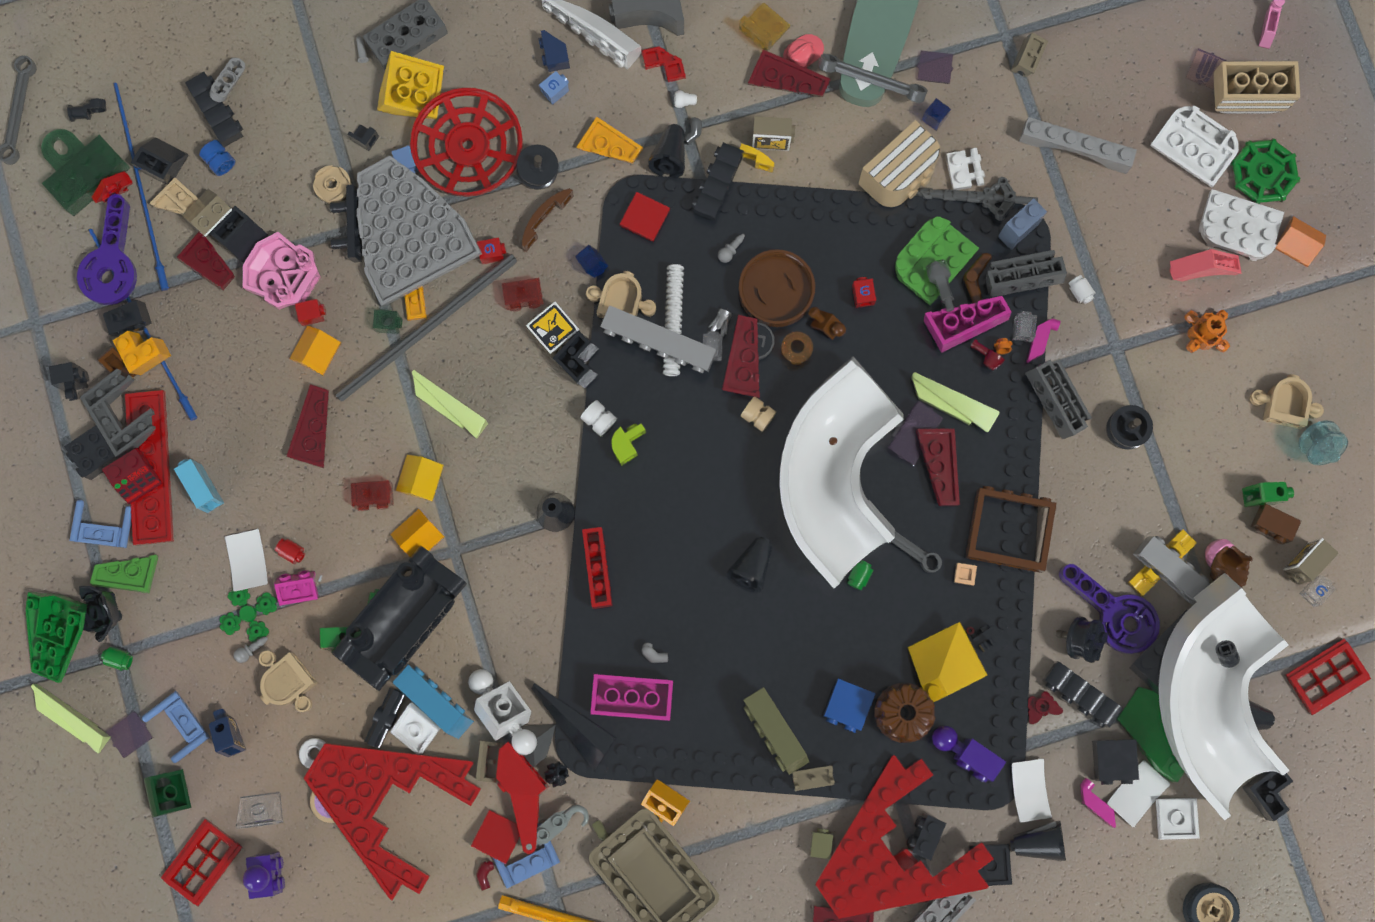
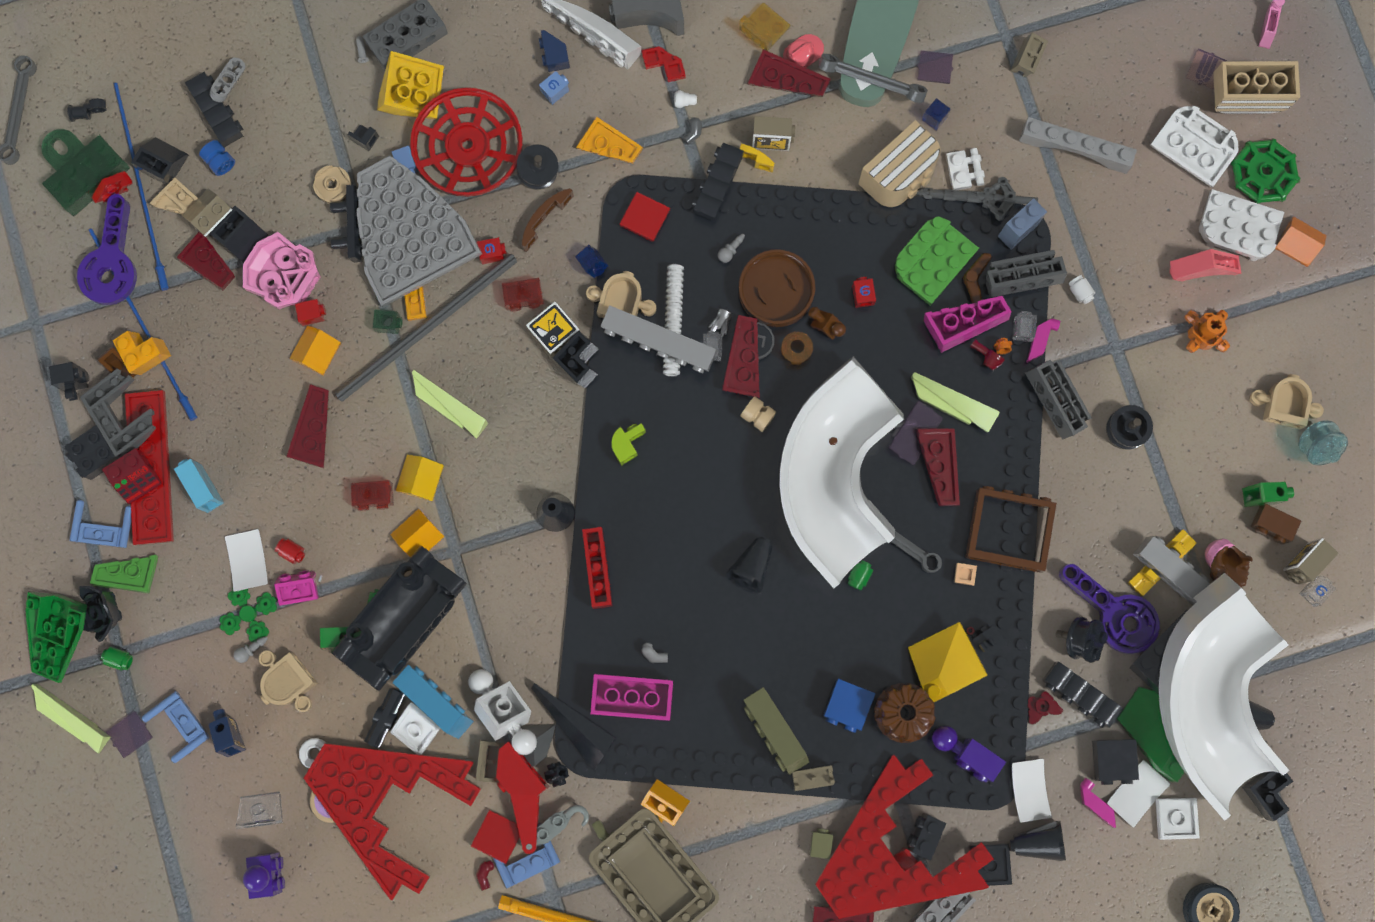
black brick [103,300,152,337] -> none
dark green brick [144,769,192,818] -> none
red piece [161,819,243,907] -> none
white wheel [580,400,617,436] -> none
black cone [648,124,685,178] -> none
dark grey animal [926,259,954,312] -> none
black wheel [1215,640,1240,668] -> none
red piece [1285,638,1371,715] -> none

